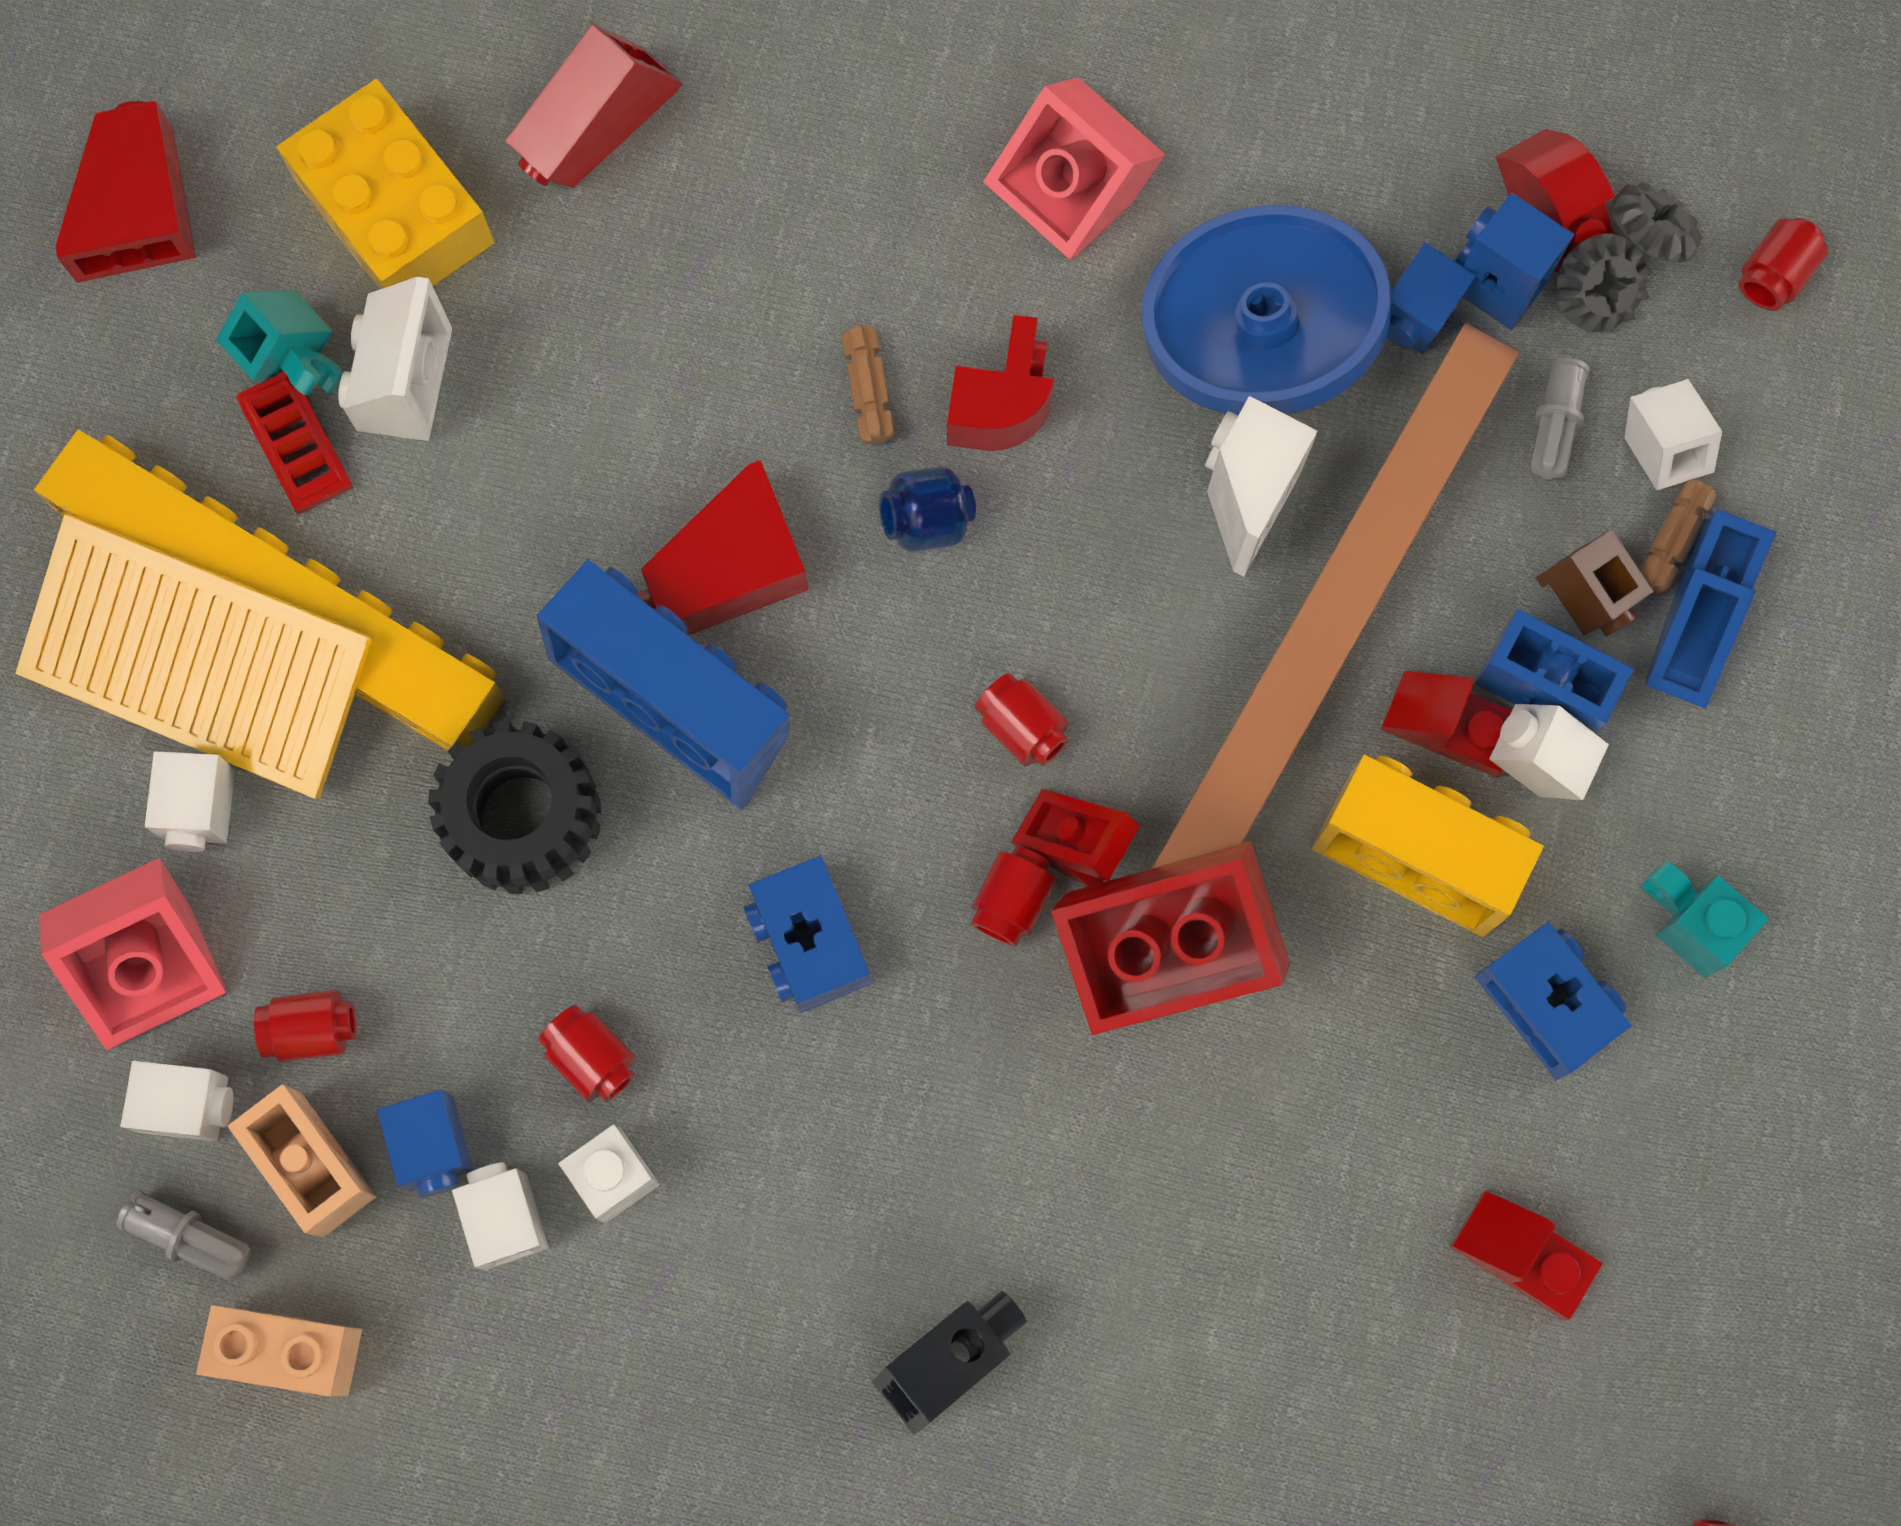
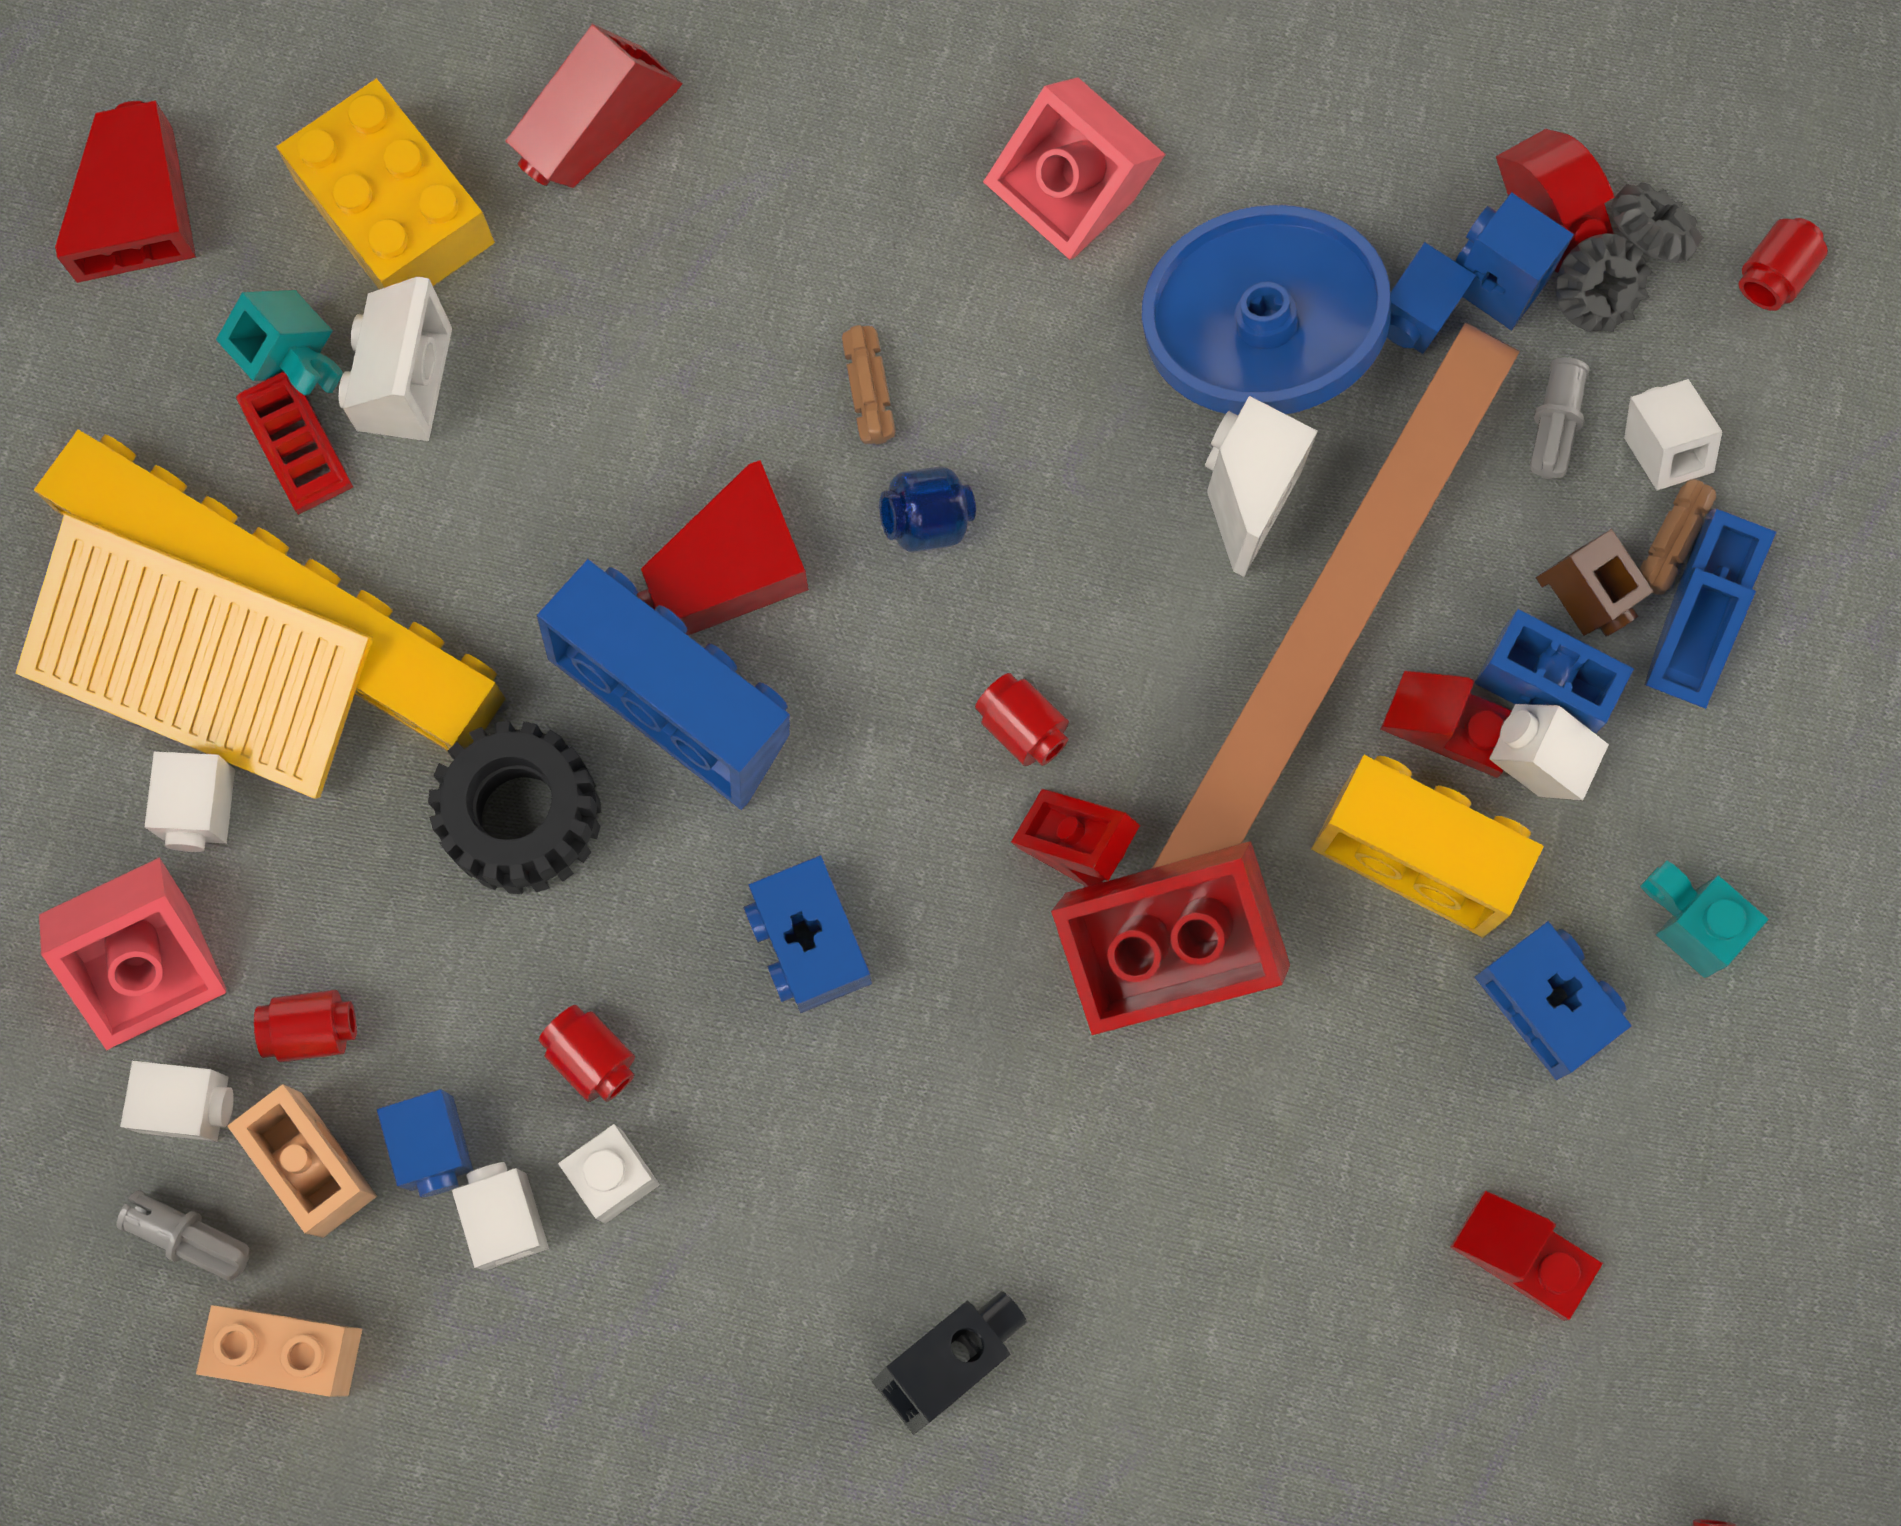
red brick [947,314,1054,451] -> none
red brick [970,846,1056,947] -> none

